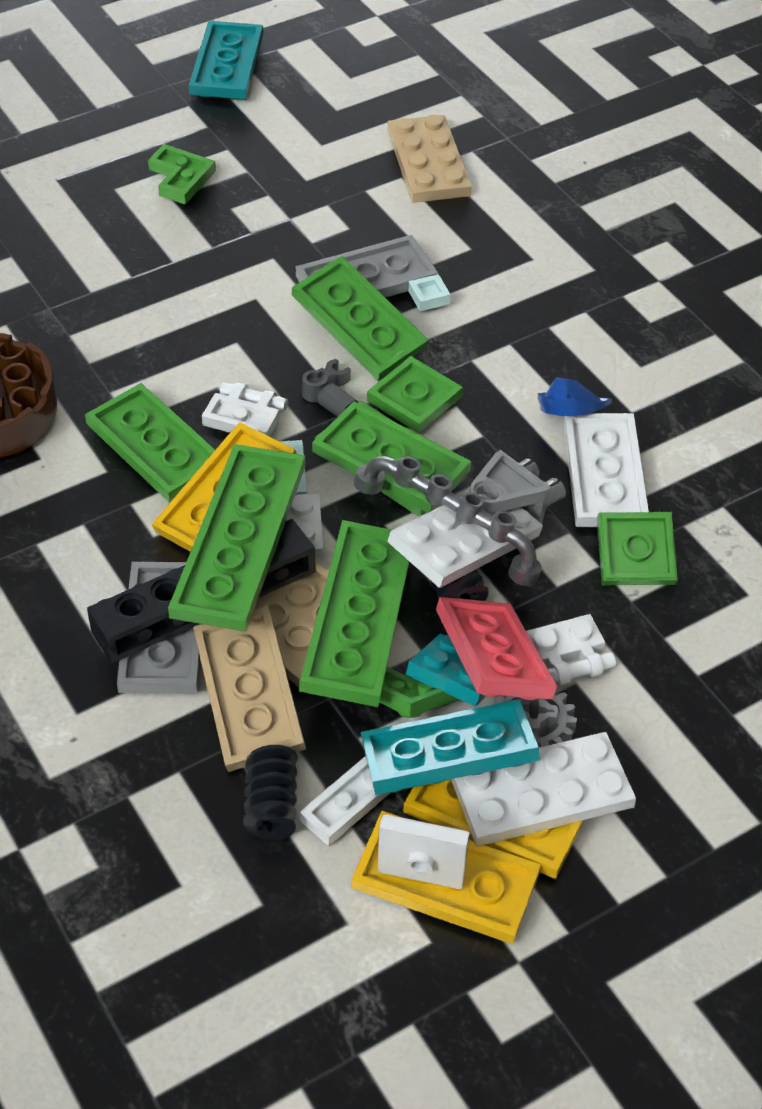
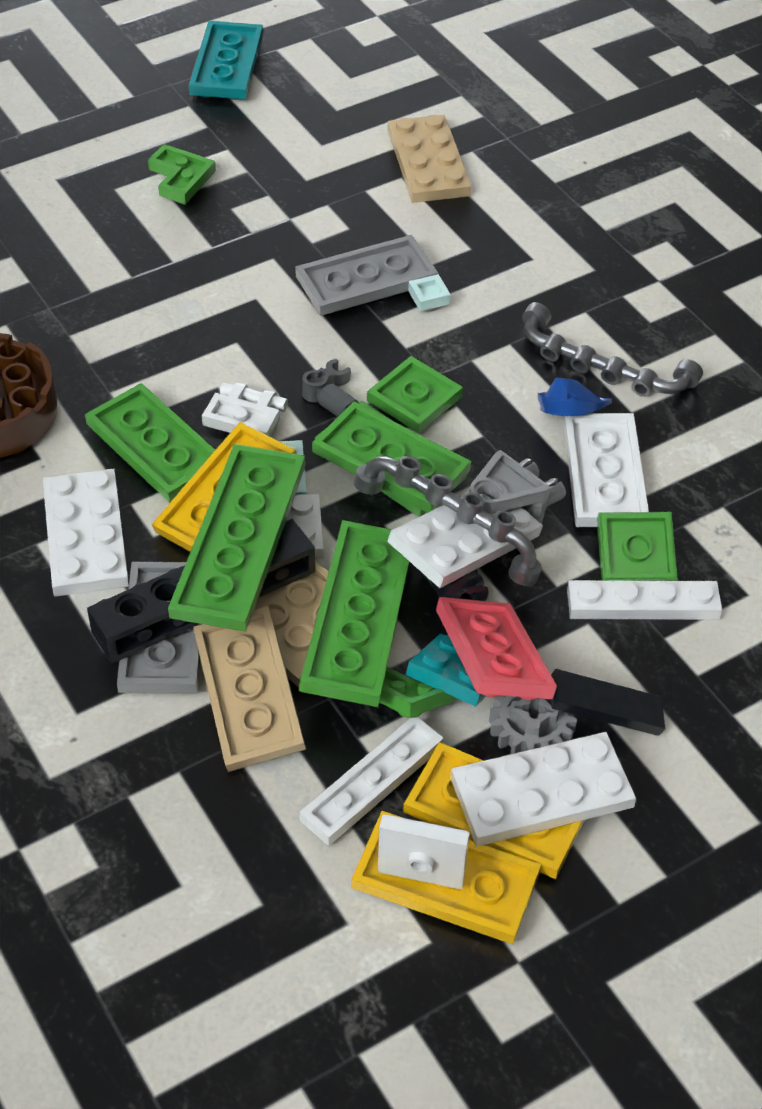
black piece [243,745,298,840] -> none
bright green plate [291,256,429,381] -> none
teal plate [361,699,540,795] -> none
white plate [526,614,616,686] -> none
none -> white plate [43,469,129,596]
none -> flat silver bar [522,302,703,397]
none -> black tile [551,669,665,736]
none -> white plate [567,580,722,620]

